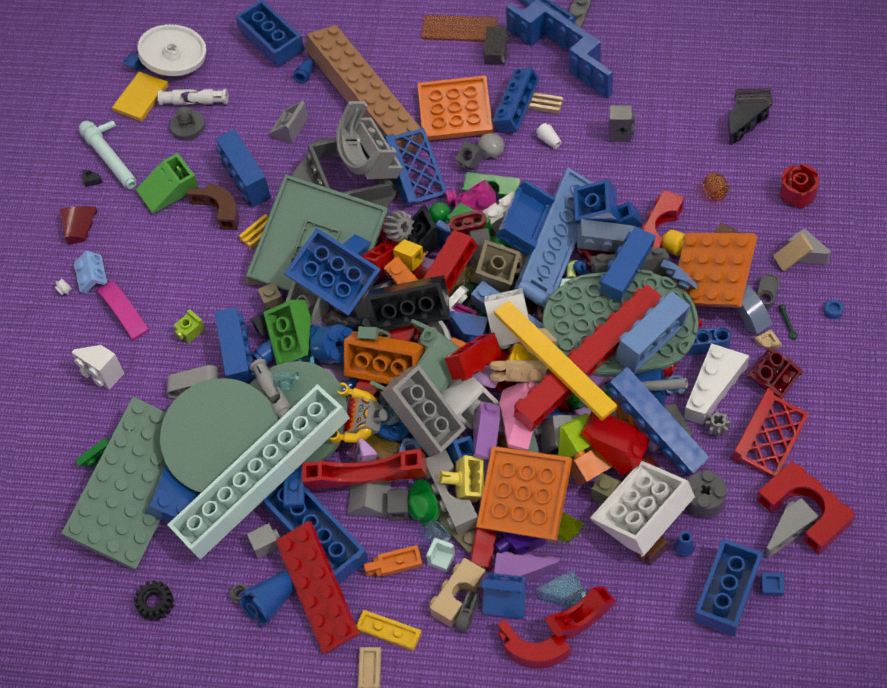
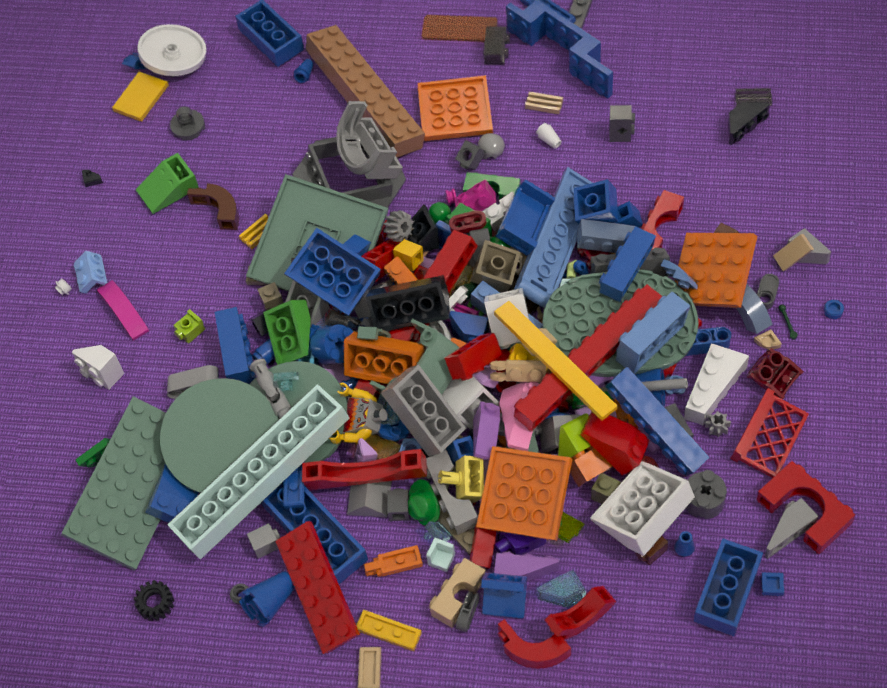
dark red slope [60,206,98,245] -> none
light aqua cylinder [79,121,137,189] -> none
white piece [158,89,228,105] -> none
blue brick [215,129,271,208] -> none
light grey slope [269,101,308,144] -> none
blue fence [384,128,446,208] -> none
blue brick [492,67,540,133] -> none
yellow head [662,229,686,256] -> none
clear orange head [702,172,730,201] -> none
red brick [780,164,819,209] -> none

